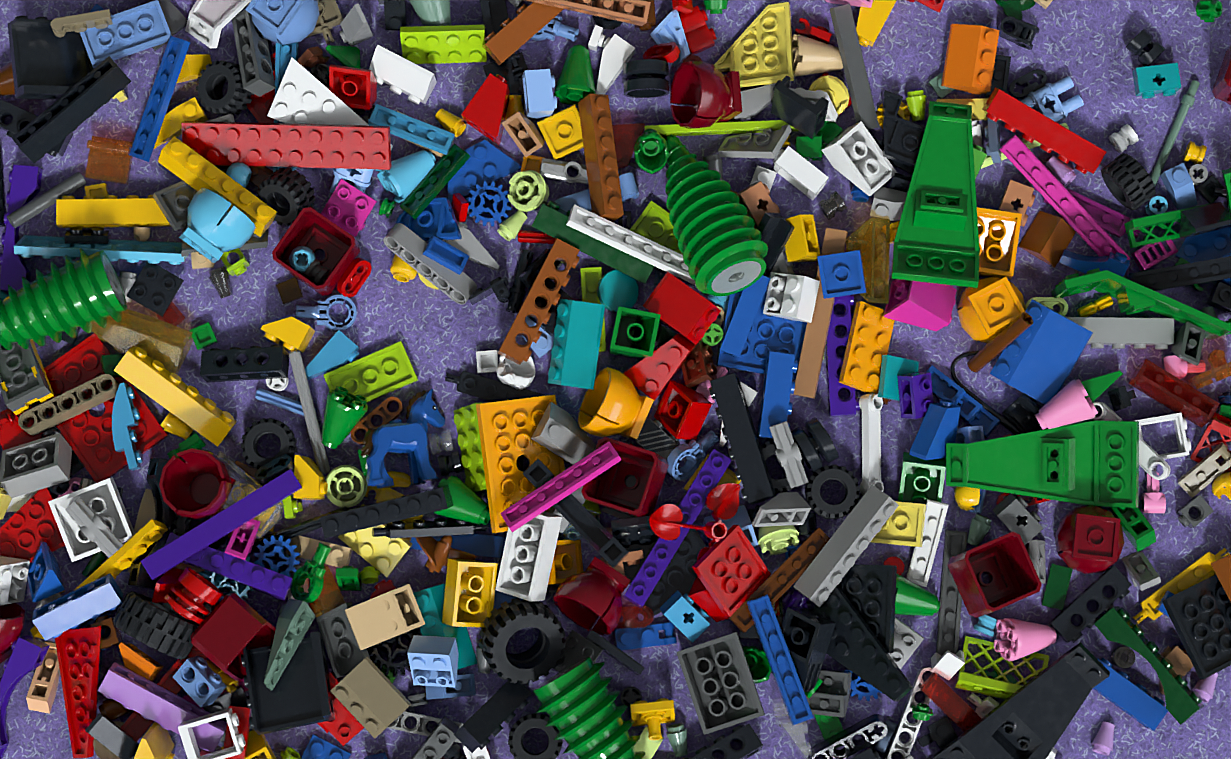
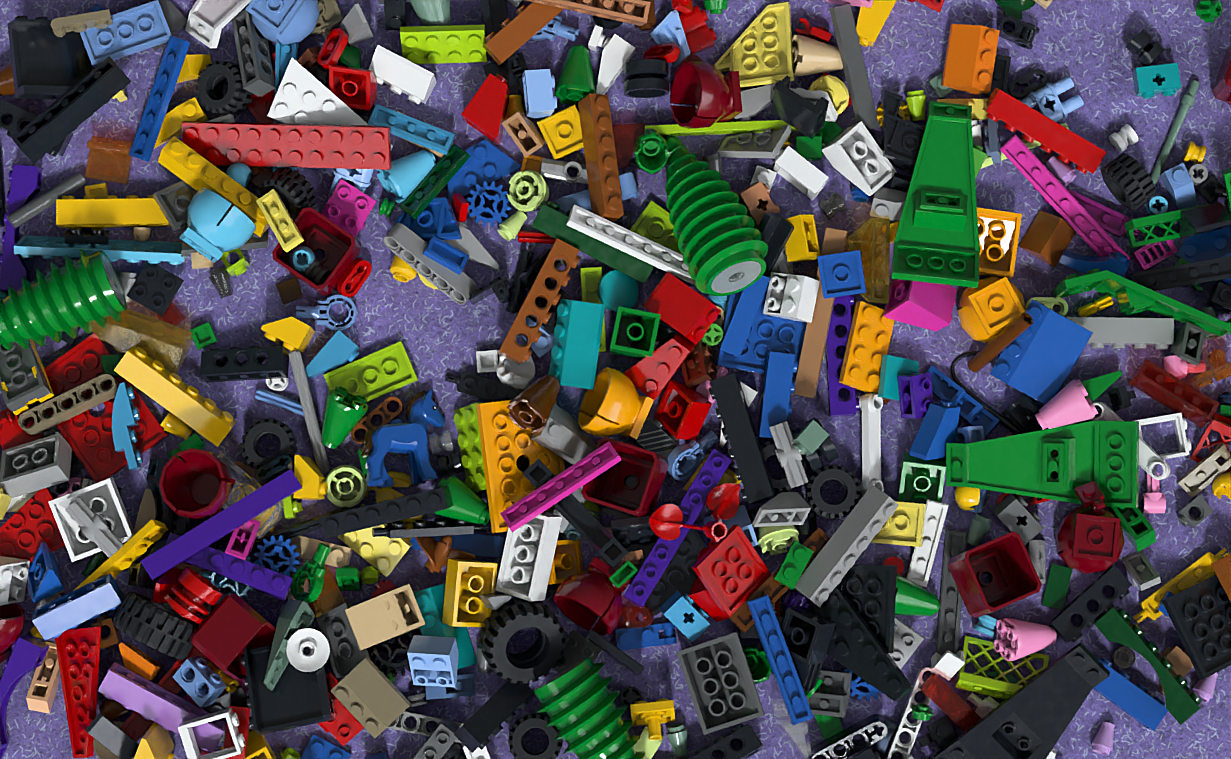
yellow cone [435,108,466,137] -> none
nougat brick [998,180,1035,227] -> none
none -> light yellow plate [256,189,304,252]
none -> white dish [286,628,330,672]
none -> red plate [317,28,349,69]
none -> dark grey slope [479,592,512,610]
none -> reddish brown cone [507,375,560,433]
none -> green piece [609,560,638,588]
none -> green plate [774,541,814,590]
none -> sand green brick [792,420,829,455]
none -> dark red plate [1075,481,1105,516]

